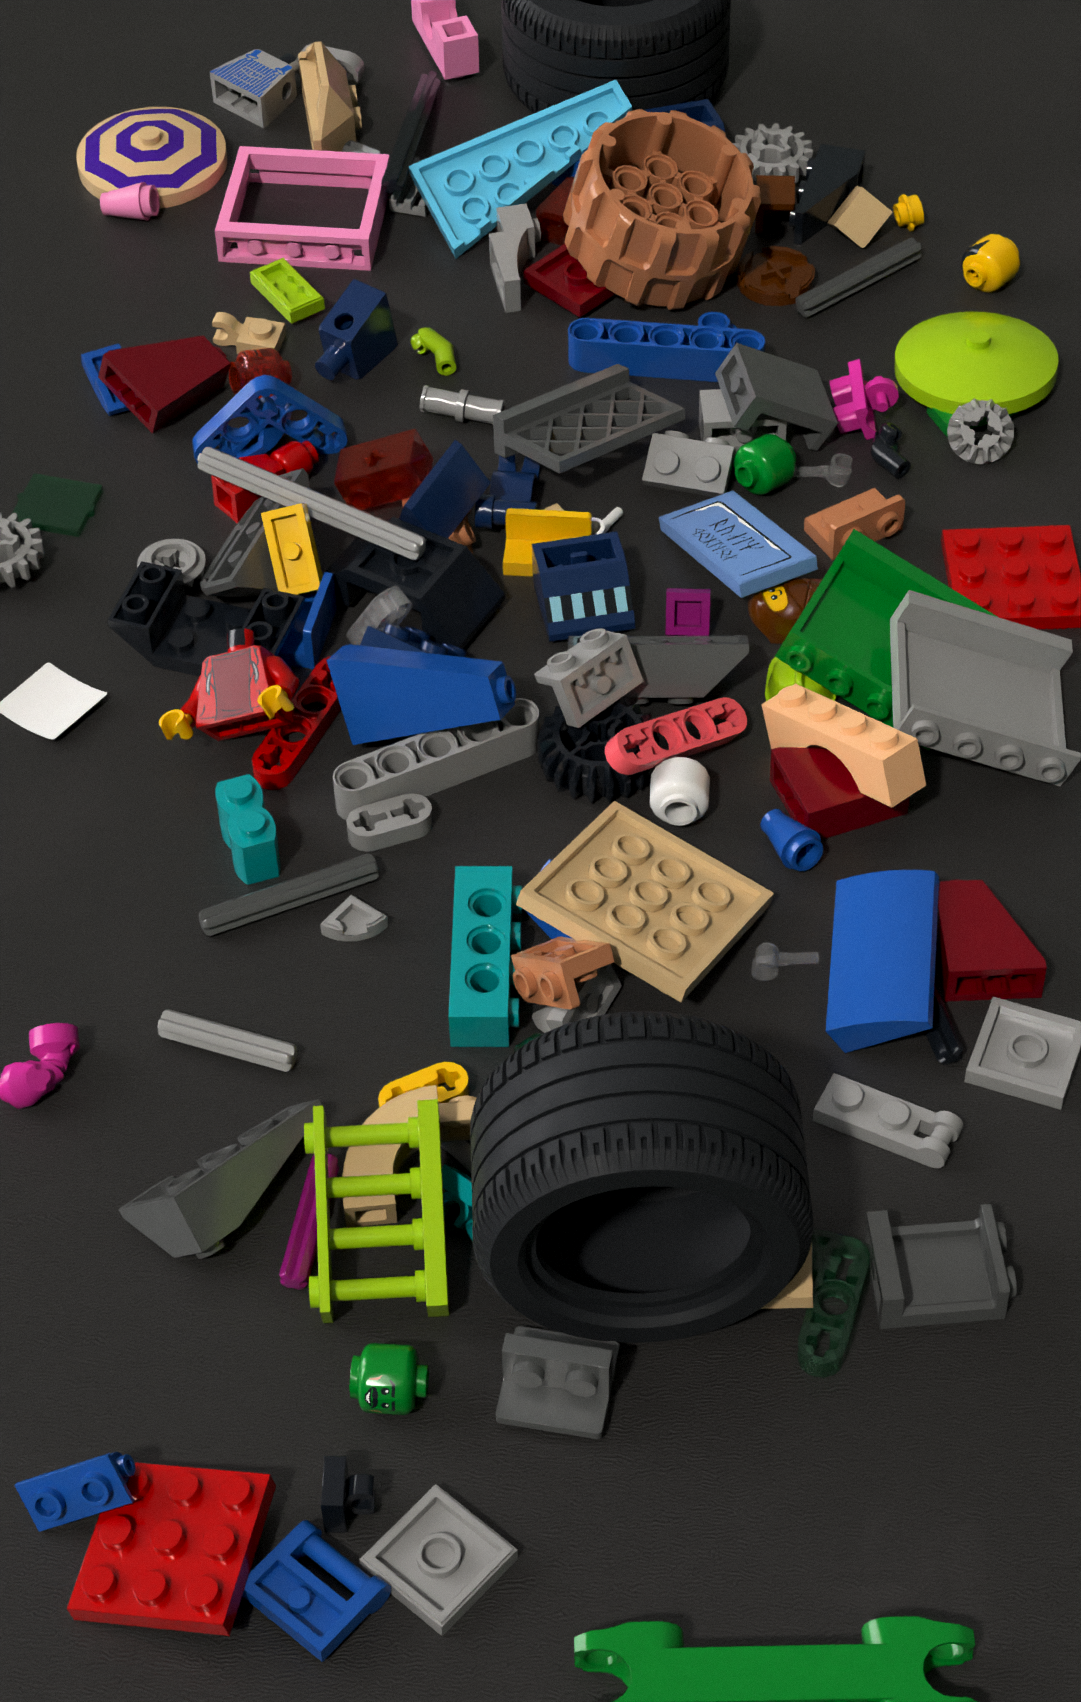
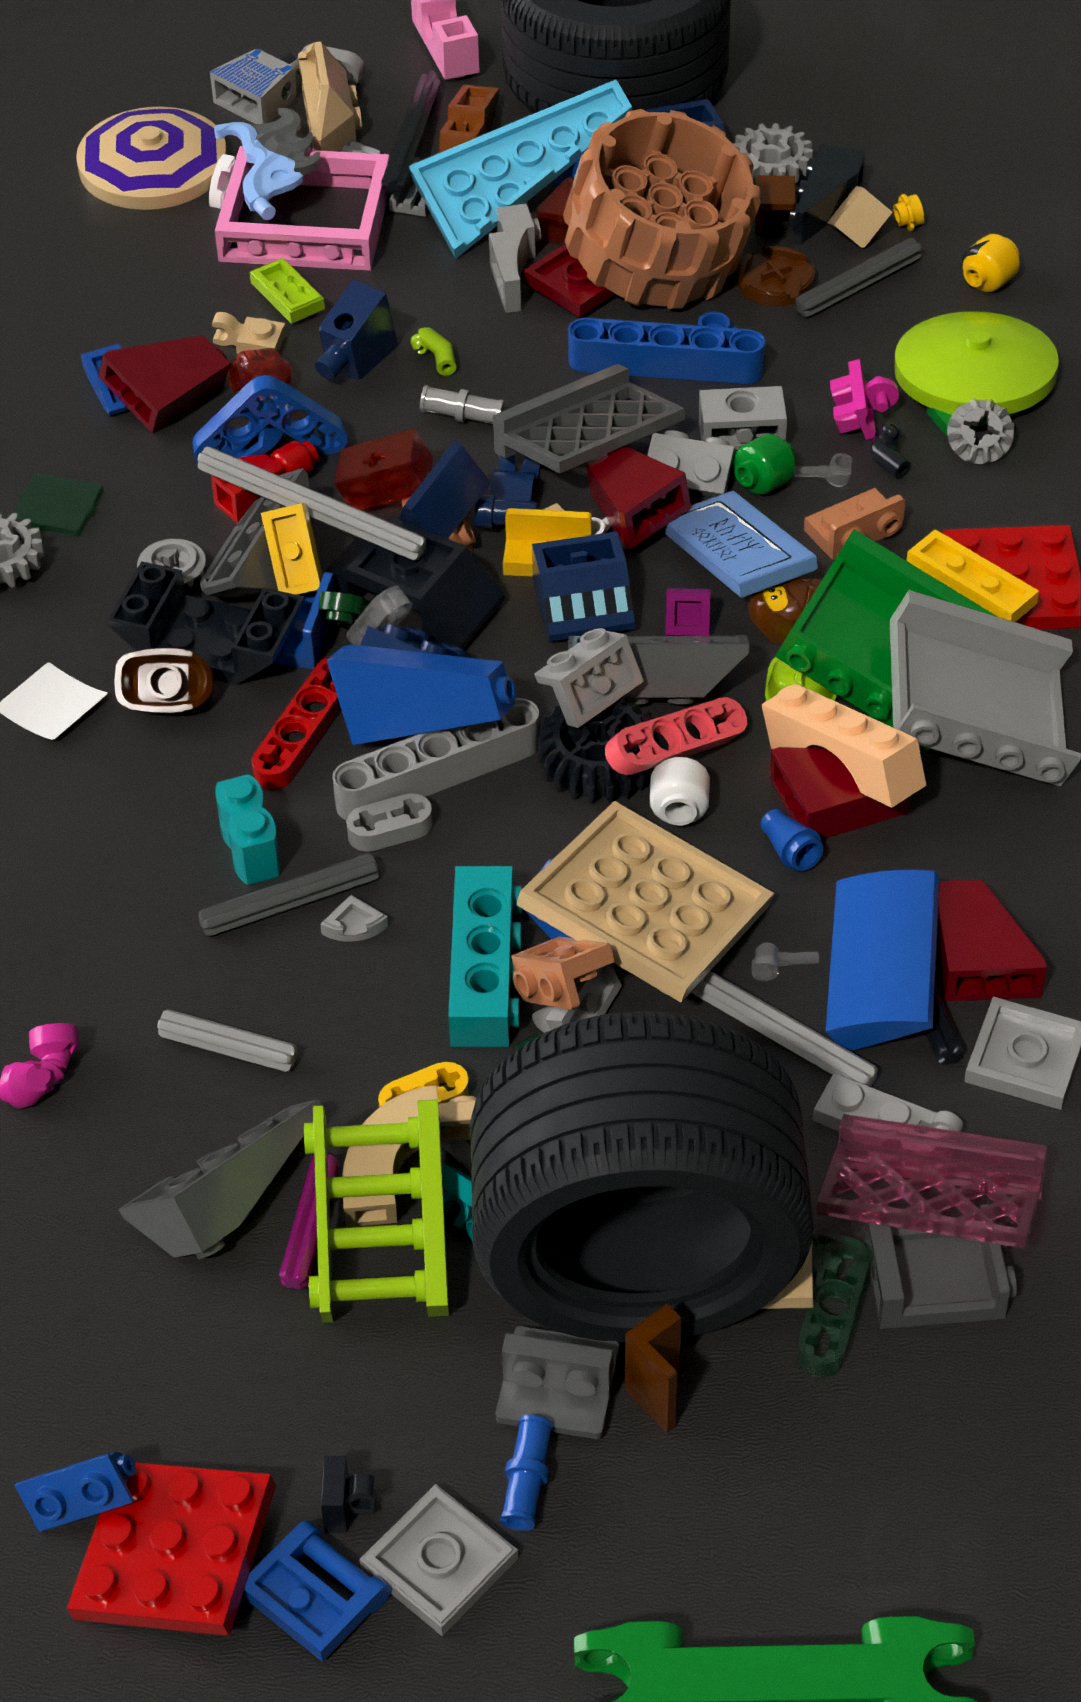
bright pink cone [100,182,160,221] -> none
torso [159,628,299,741] -> none
green head [349,1343,429,1415] -> none
dark grey panel [715,343,838,451] -> none
none -> reddish brown piece [114,648,215,713]
none -> white tile [209,154,235,209]
none -> light blue piece [214,108,320,220]
none -> dark green plate [318,591,375,630]
none -> dark orange slope [439,85,499,153]
none -> blue pin [500,1415,553,1531]
none -> dark red slope [585,446,691,549]
none -> reddish brown panel [625,1304,681,1432]
none -> light grey axle [691,971,878,1087]
none -> clear pink fence [816,1114,1048,1249]
none -> yellow plate [907,529,1039,622]

